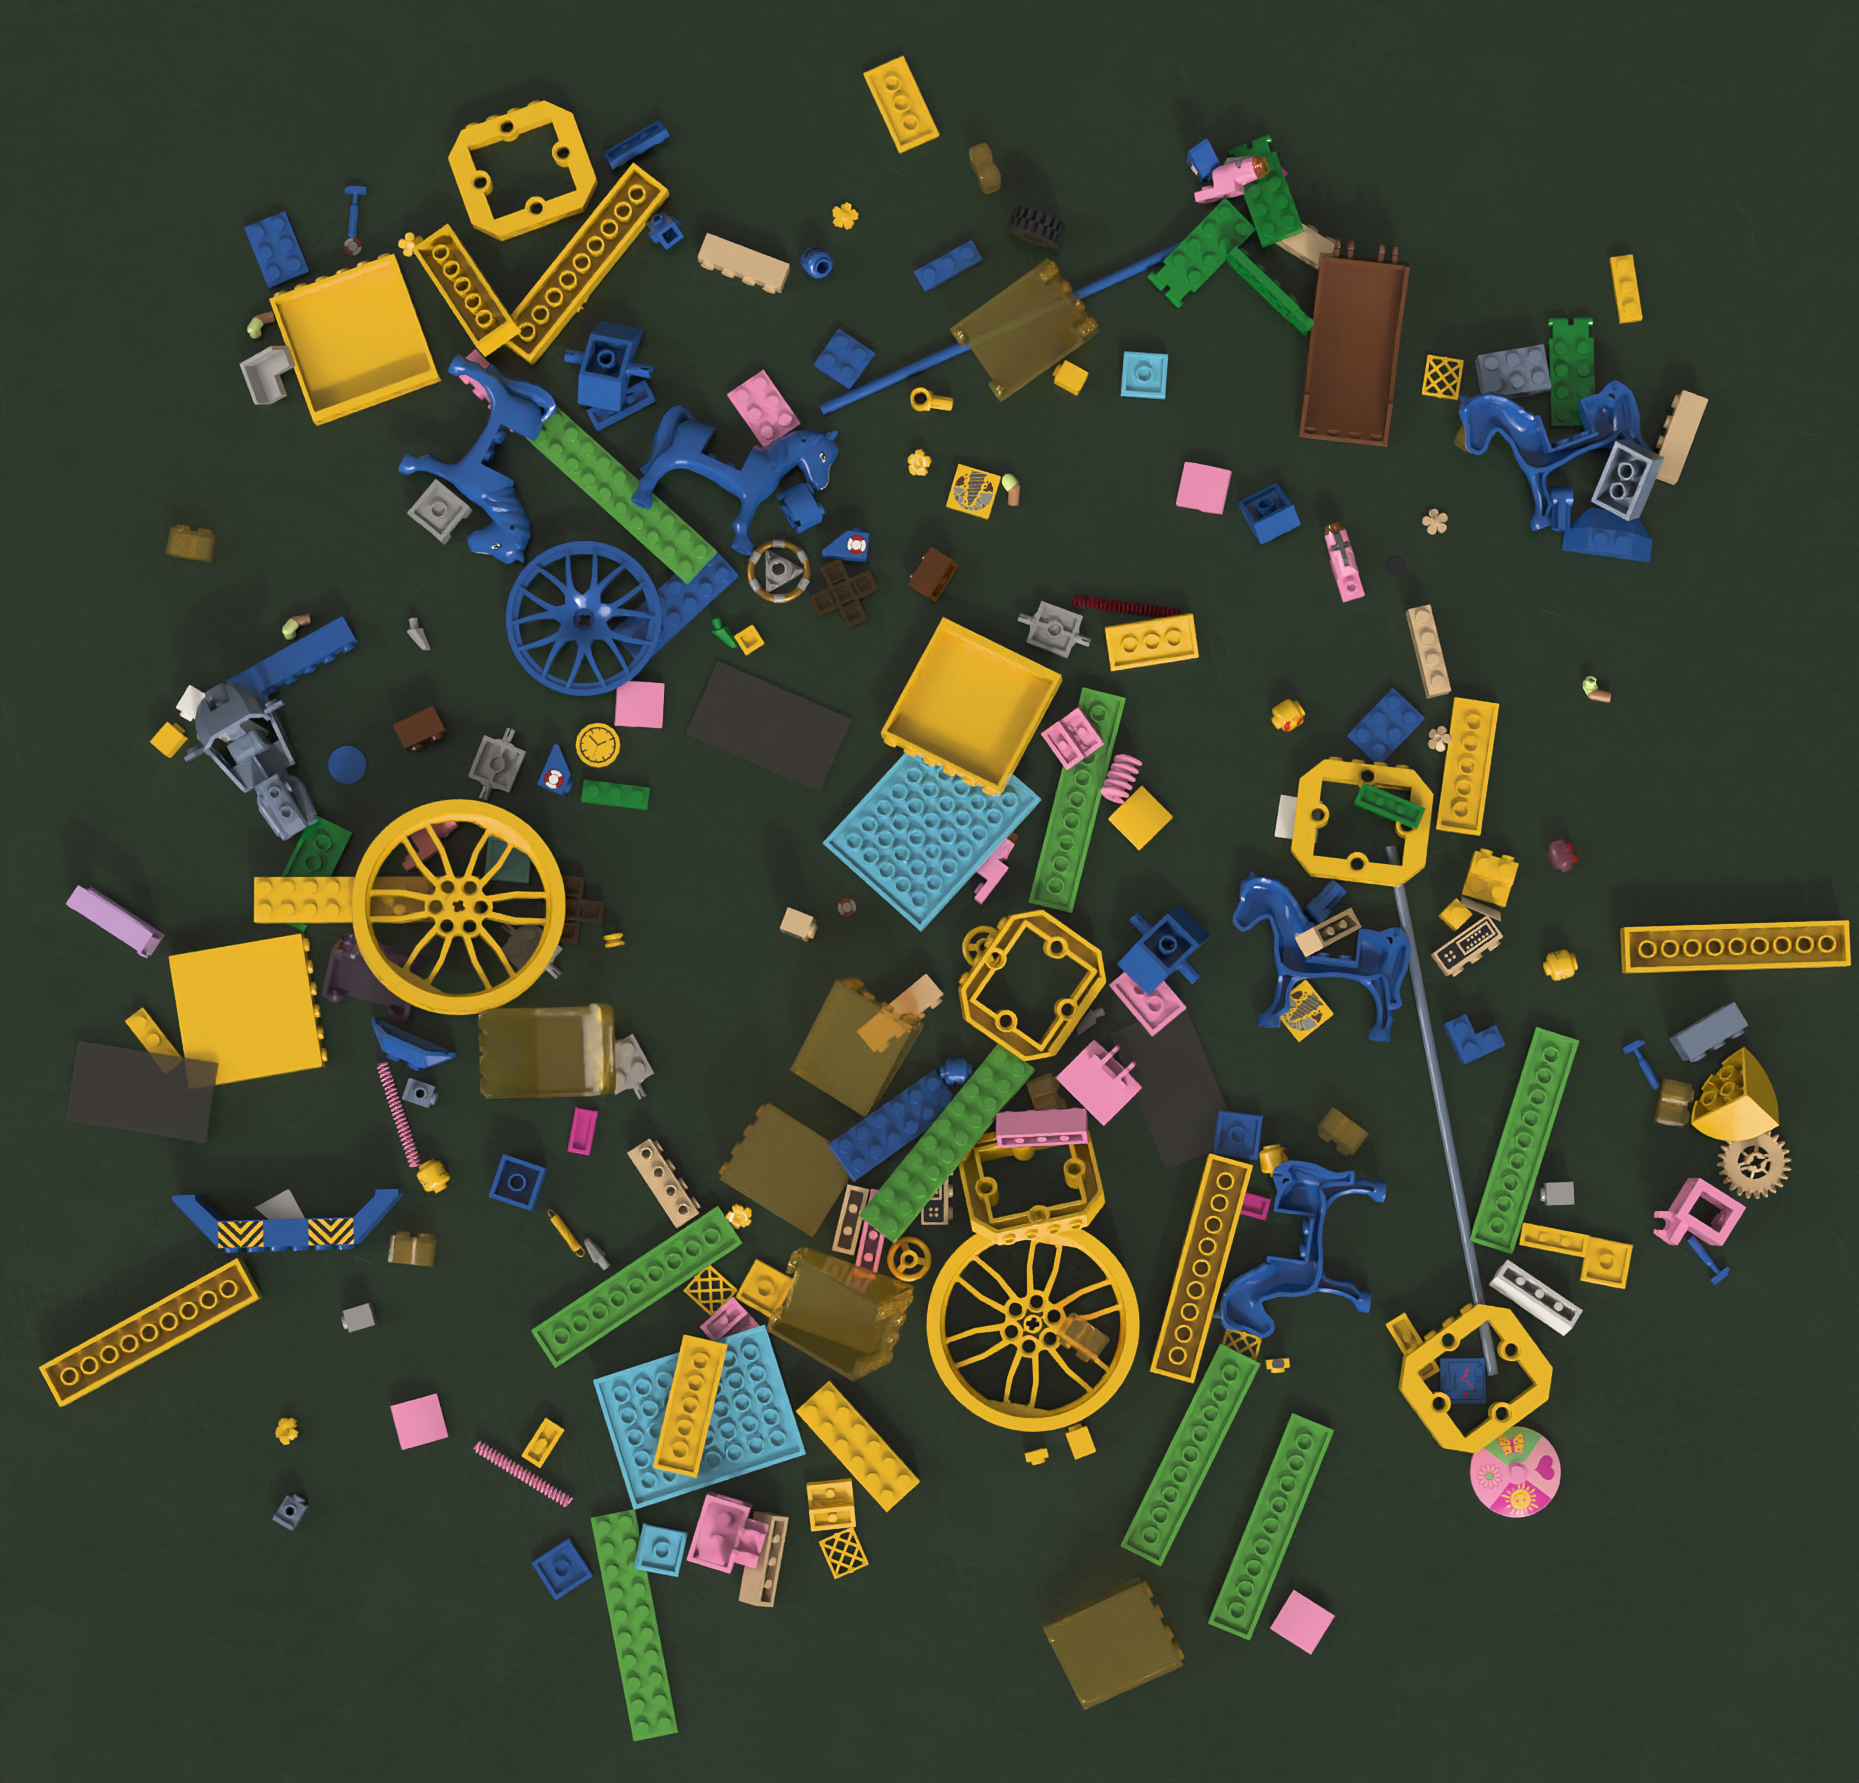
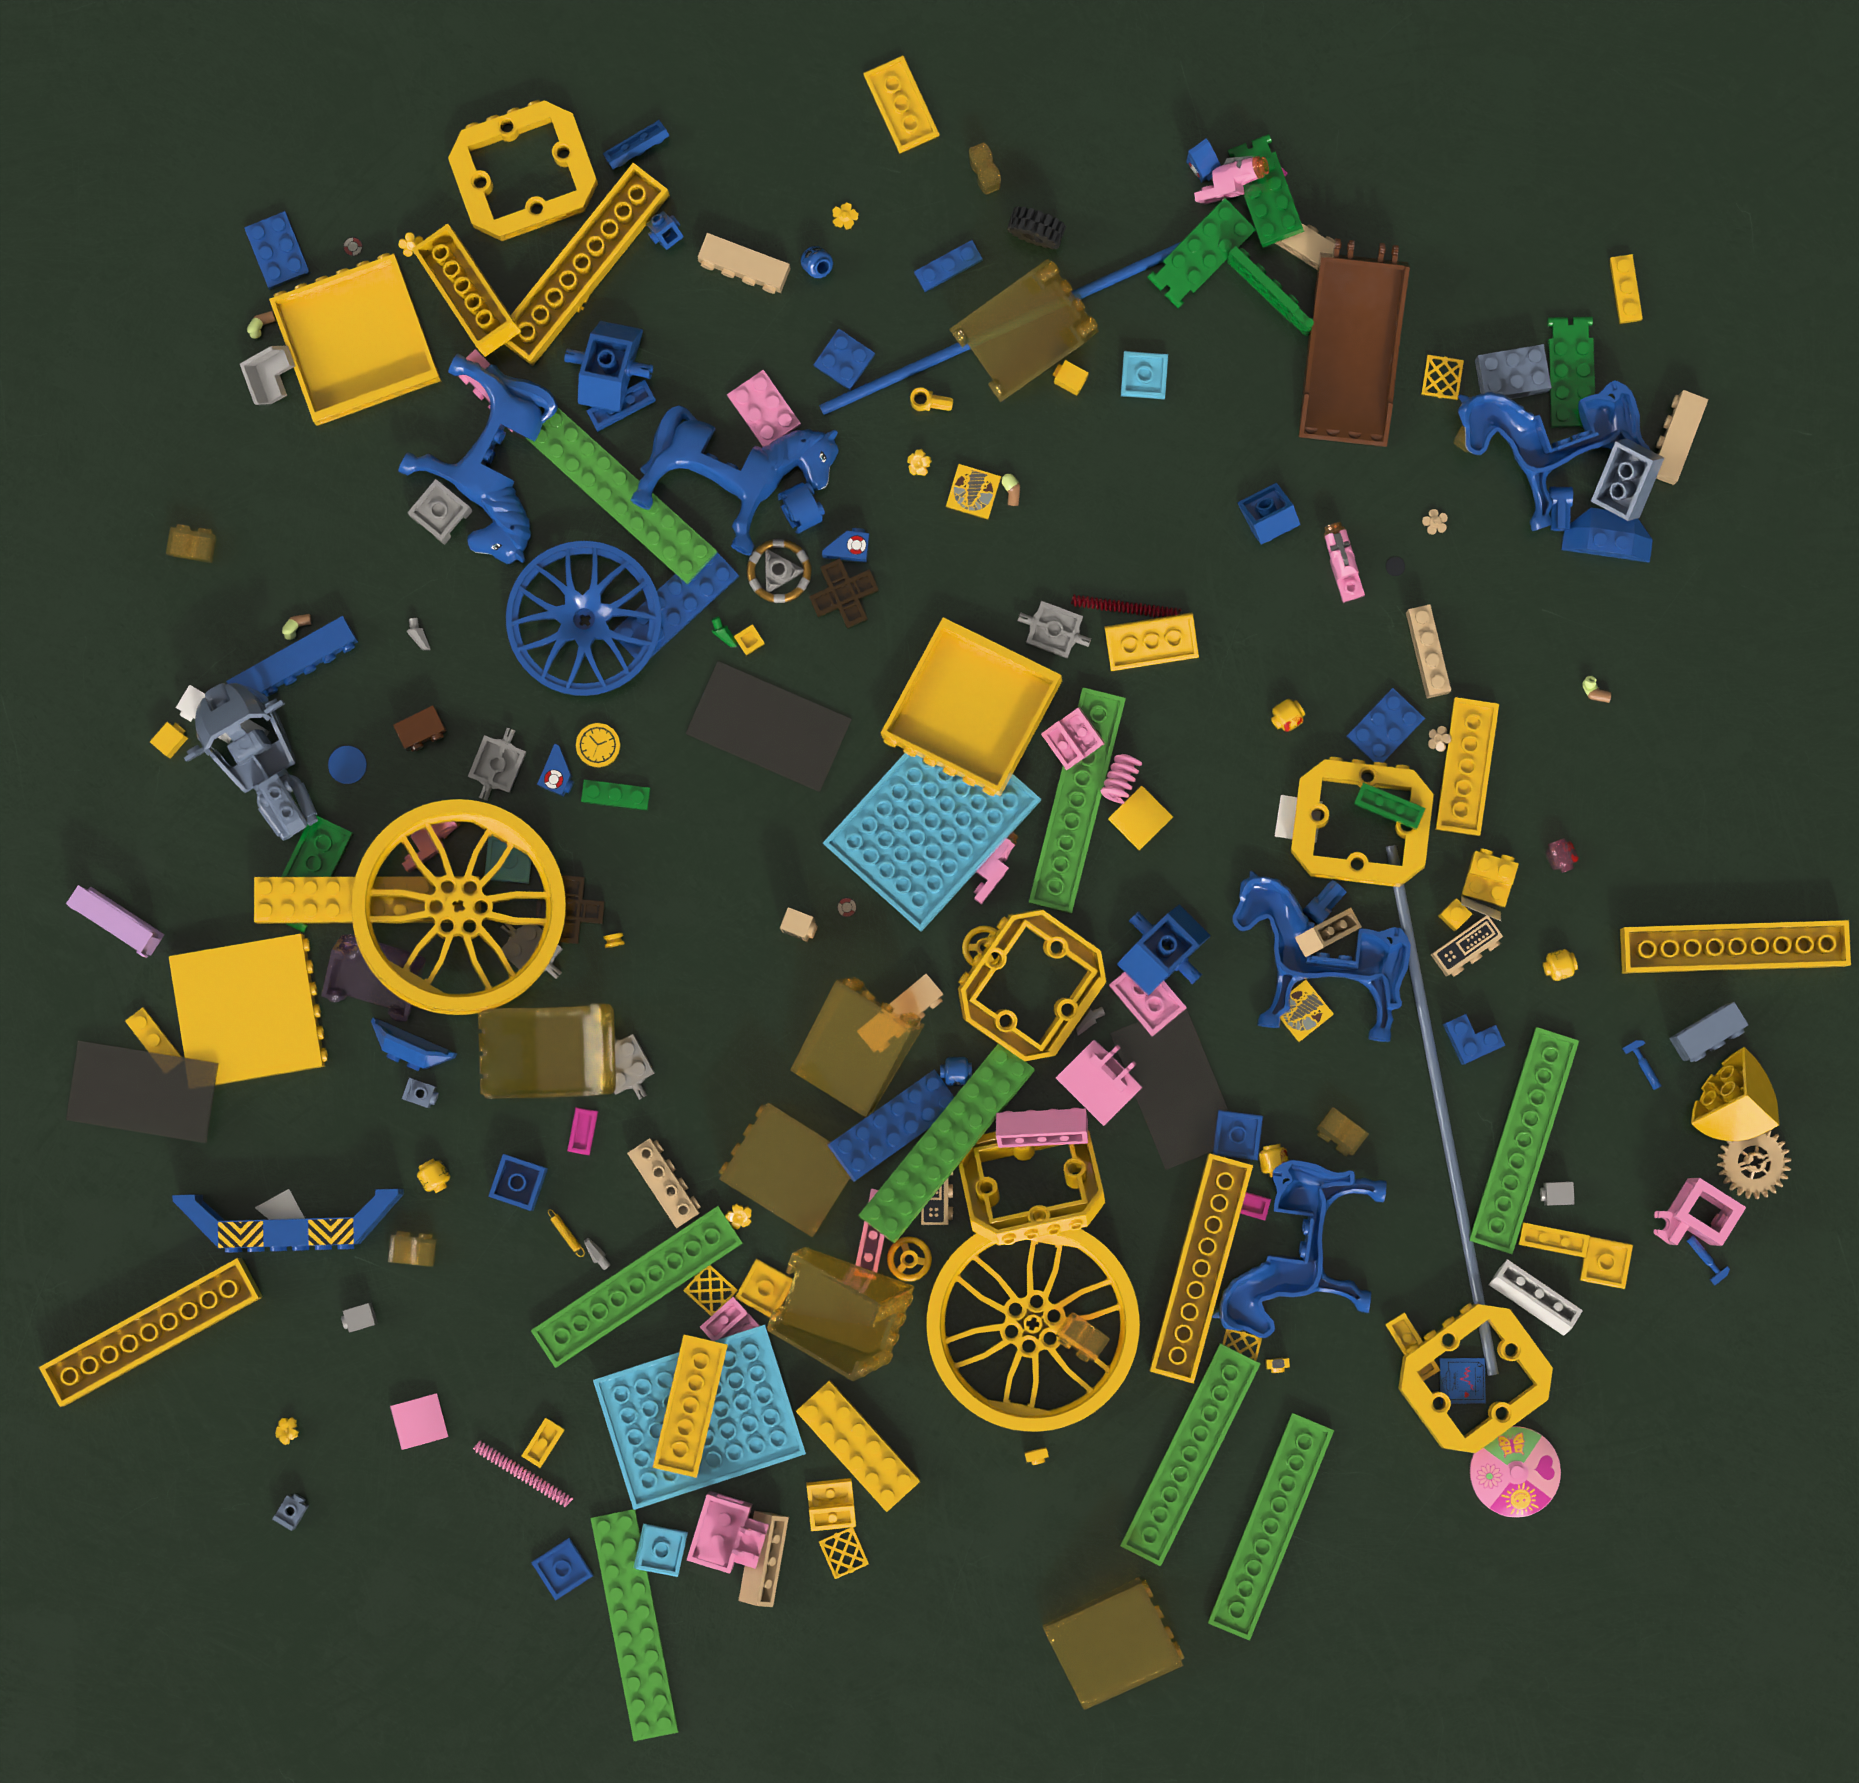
blue piece [344,186,367,238] -> none
bright pink piece [377,1062,422,1167] -> none
bright pink slope [615,681,665,728] -> none
tan brick [832,1184,870,1255] -> none
reddish brown brick [908,547,959,603] -> none
clear yellow brick [1026,1073,1067,1111] -> none
yellow brick [1065,1423,1096,1460] -> none
bright pink slope [1176,462,1232,515] -> none
bright pink slope [1270,1590,1335,1654] -> none
clear yellow brick [1654,1078,1695,1128] -> none

